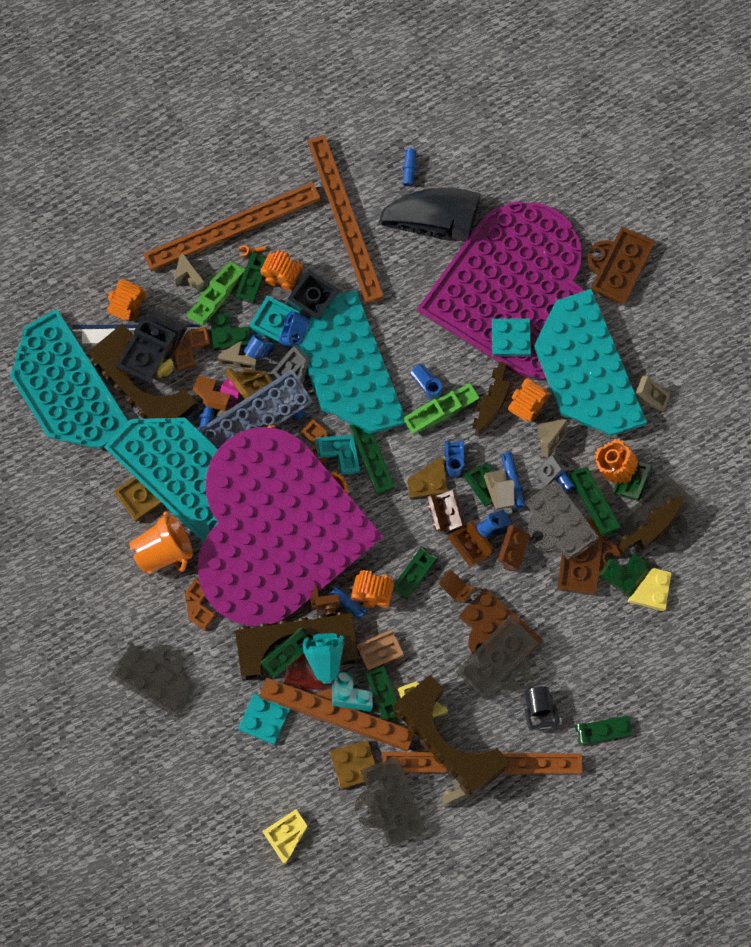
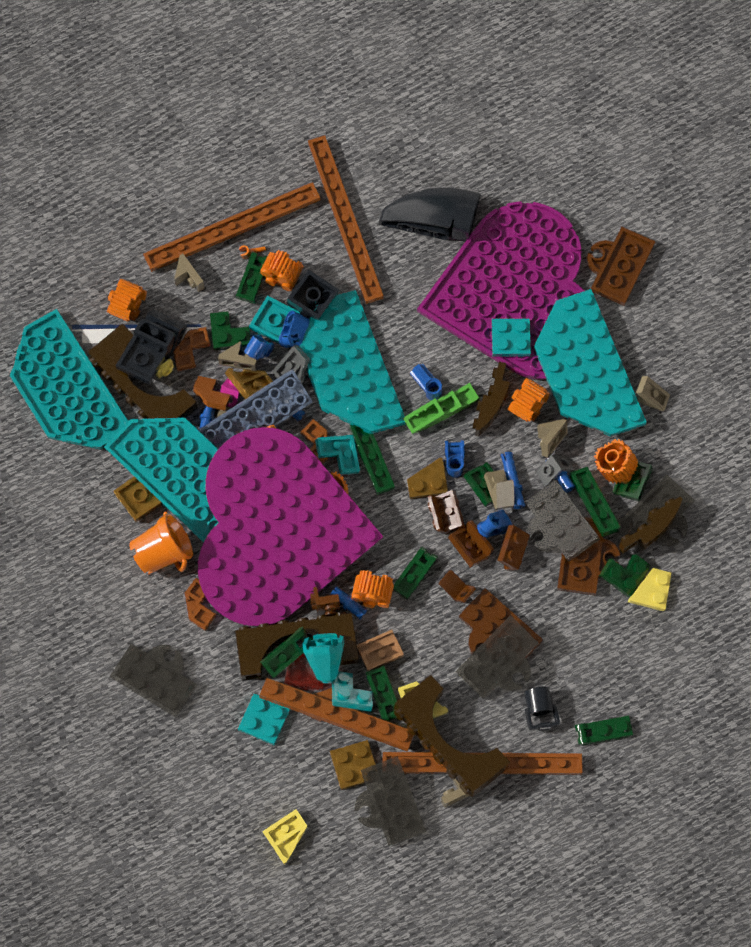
bright green slope [187,261,245,326] -> none
blue pin [402,148,417,187] -> none

